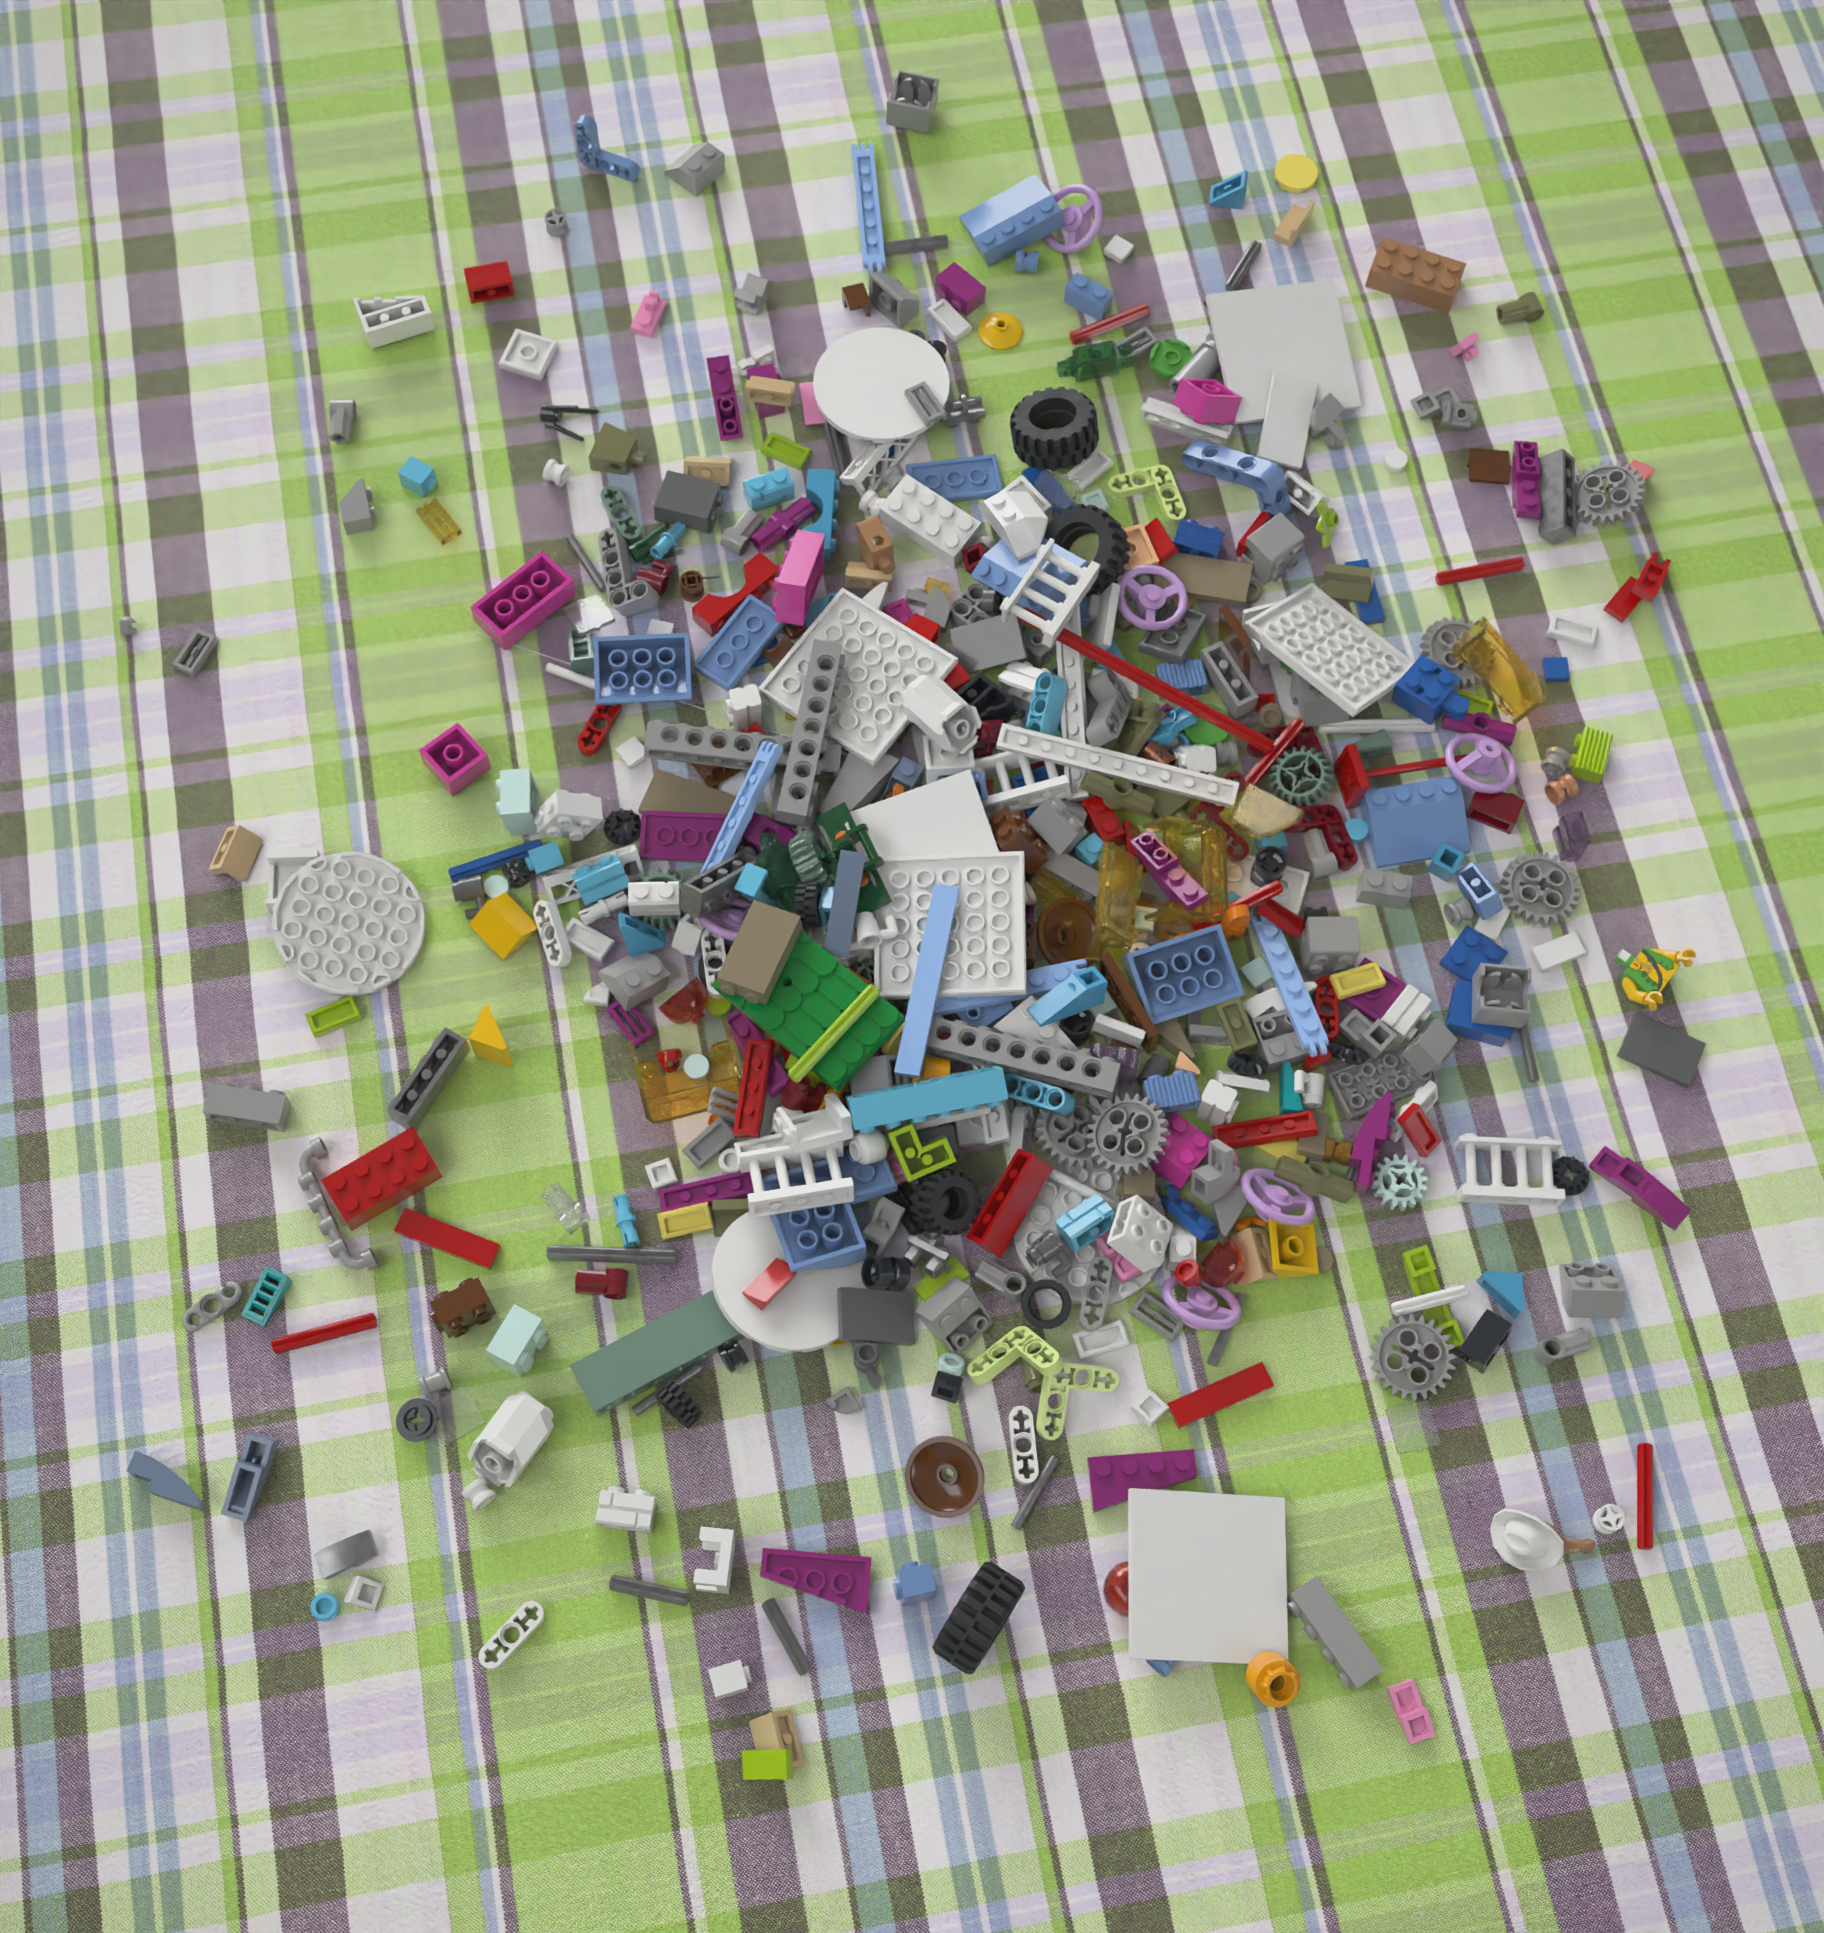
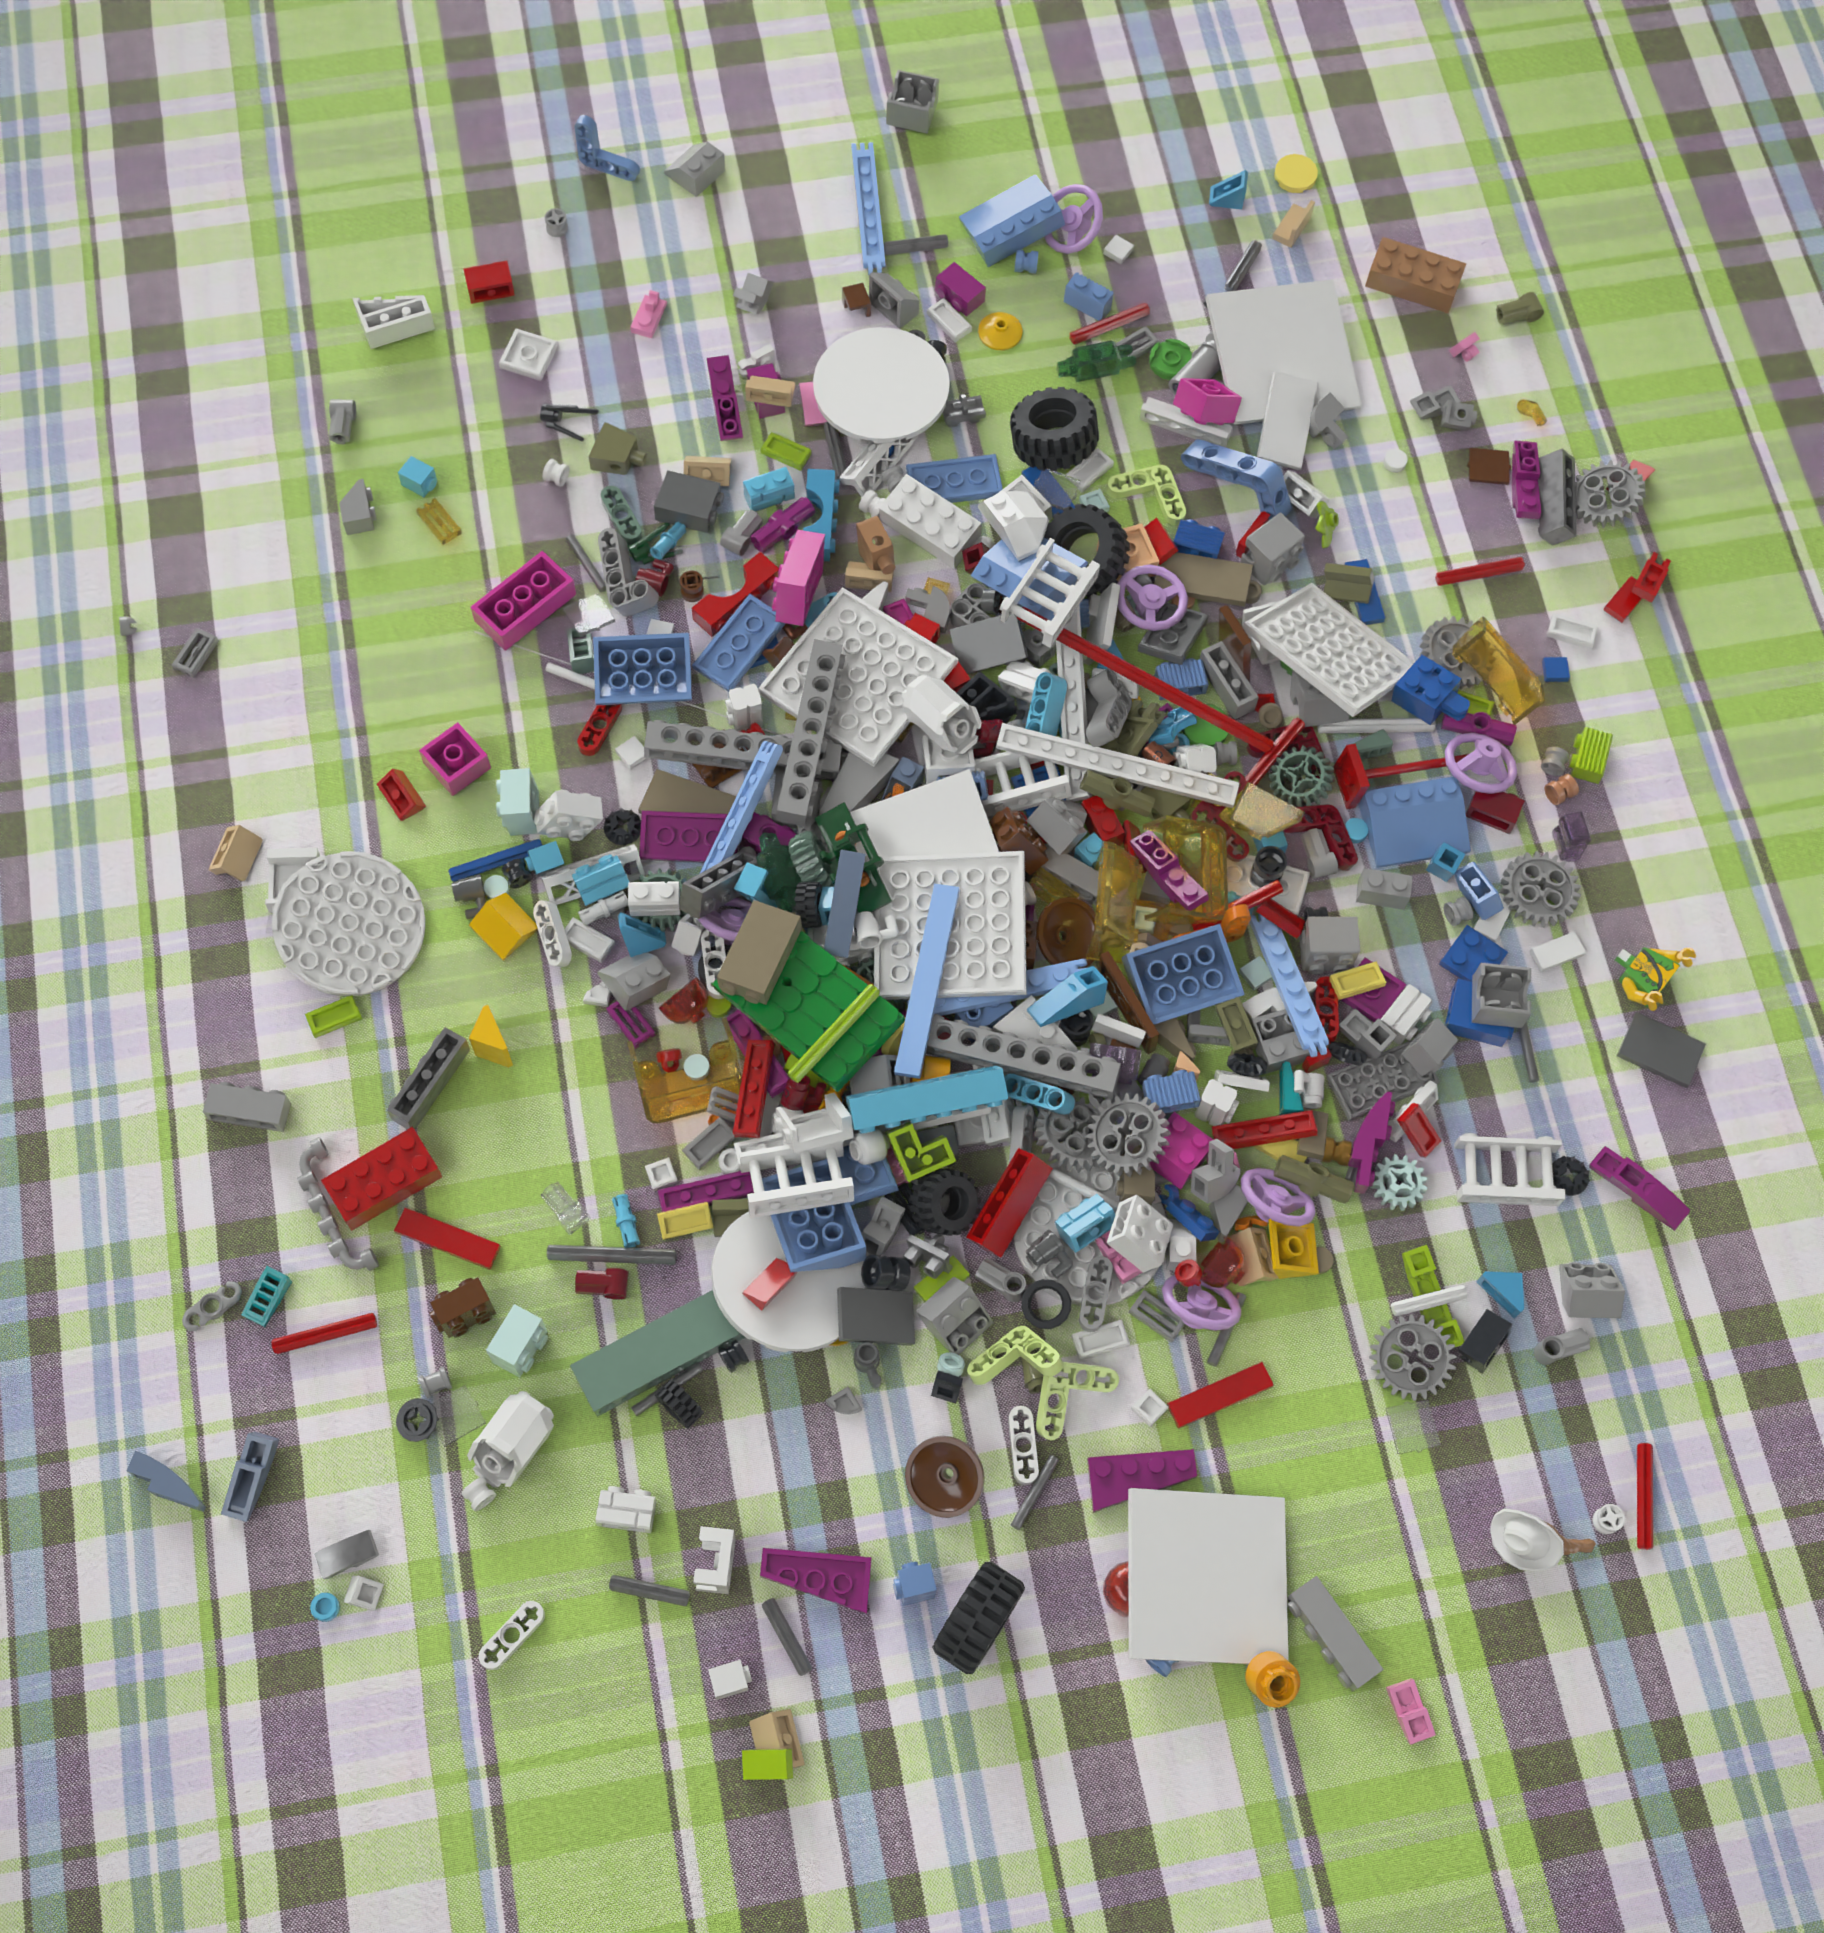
light grey tile [904,381,947,428] -> none
none -> red slope [376,768,426,821]
none -> clear yellow arm [1517,399,1547,426]

